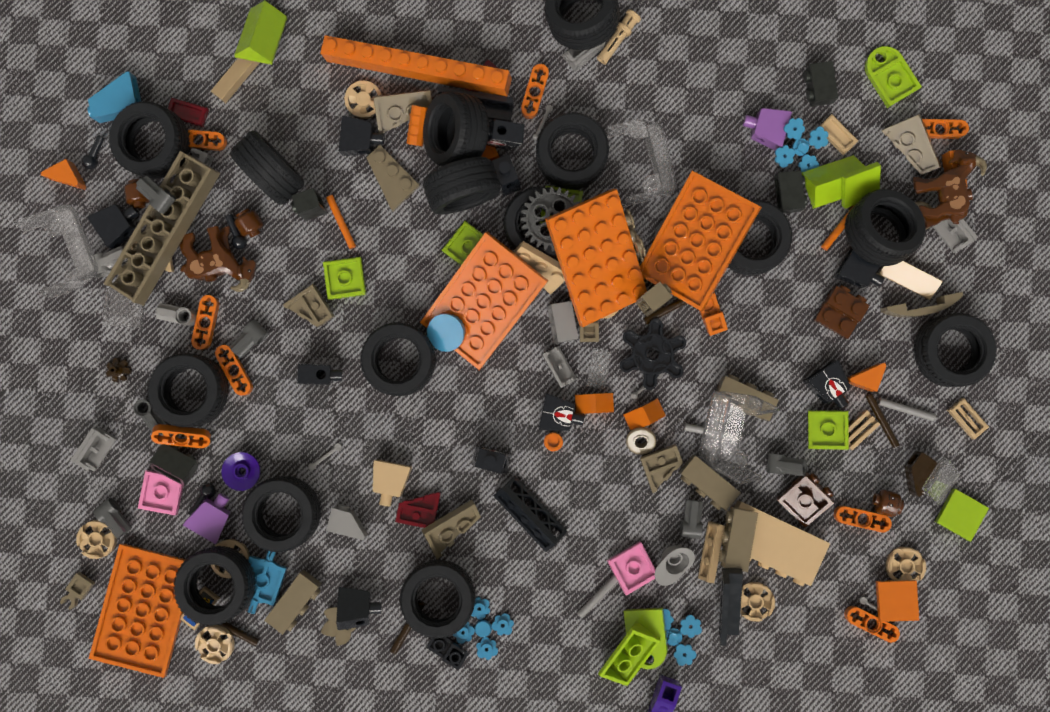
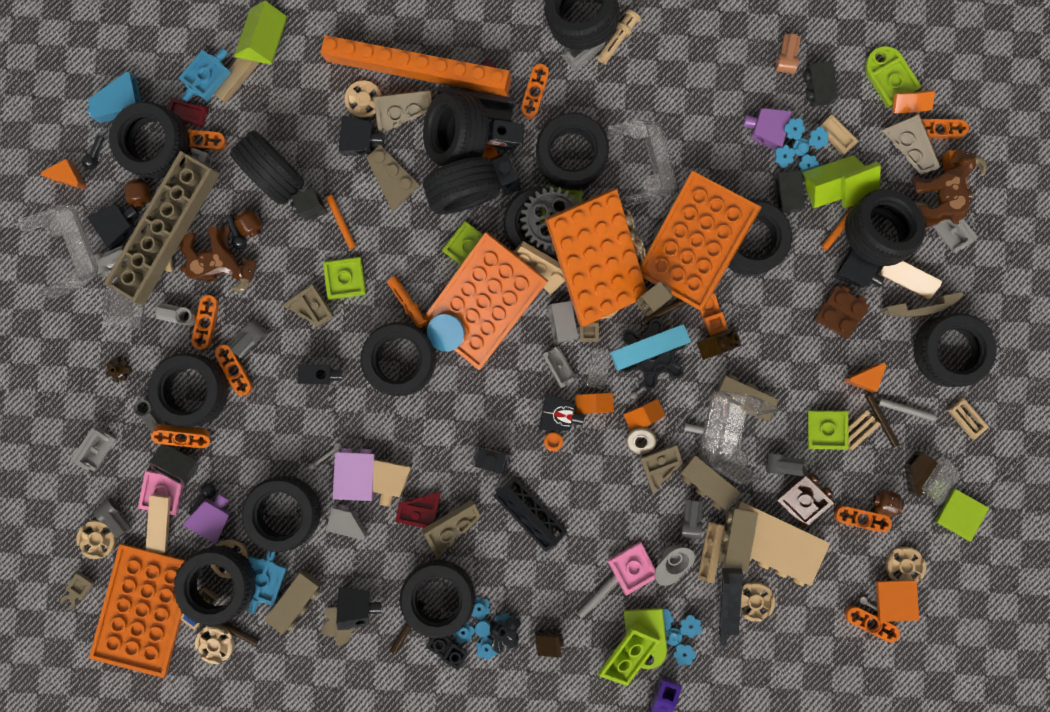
dark grey piece [136,176,176,214] -> none
dark purple dish [221,452,261,491] -> none
orange axle [406,105,428,146] -> none
light grey hinge [532,105,553,141] -> none
torso [803,360,851,409] -> none
none -> tan tile [146,494,171,554]
none -> dark azure plate [178,48,231,102]
none -> lavender panel [333,448,377,501]
none -> orange pin [387,276,428,328]
none -> black plate [490,617,521,654]
none -> dark brown slope [535,628,565,658]
none -> medium azure slope [610,324,691,371]
none -> dark brown slope [696,328,741,360]
none -> nougat piece [775,33,801,75]
none -> orange slope [892,89,935,113]

